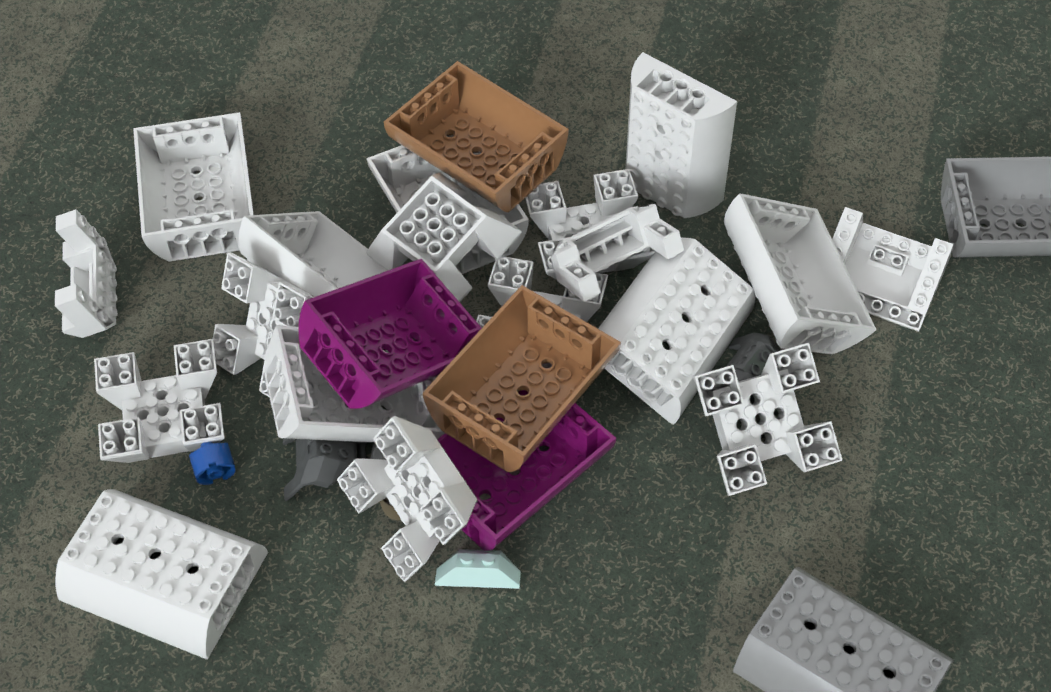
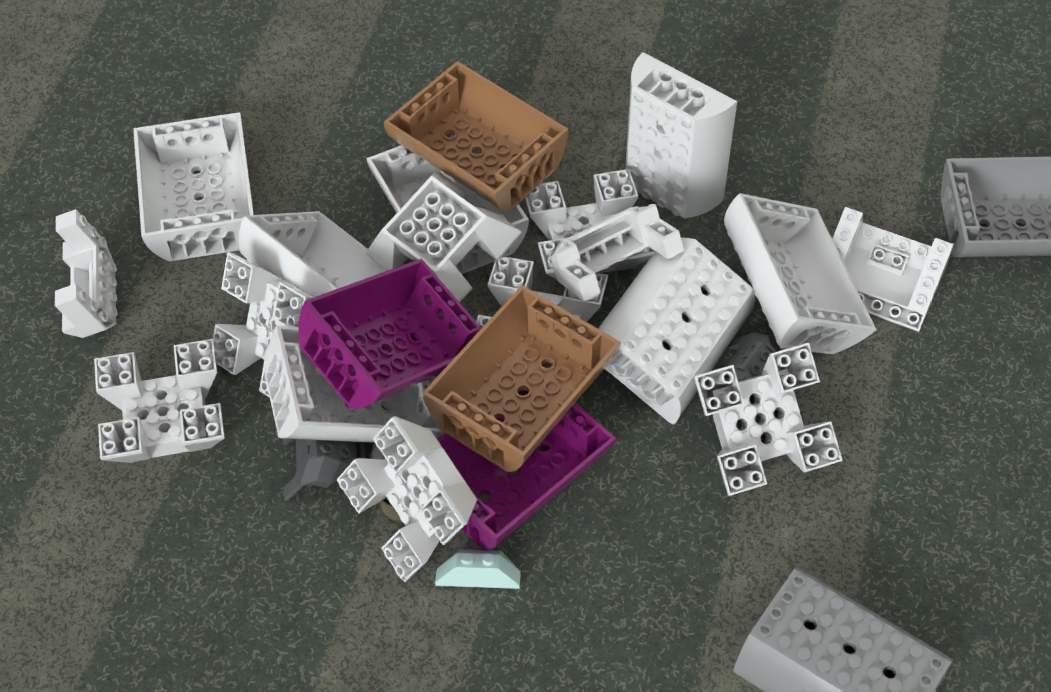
white slope [56,489,268,660] -> none
blue brick [189,442,235,485] -> none

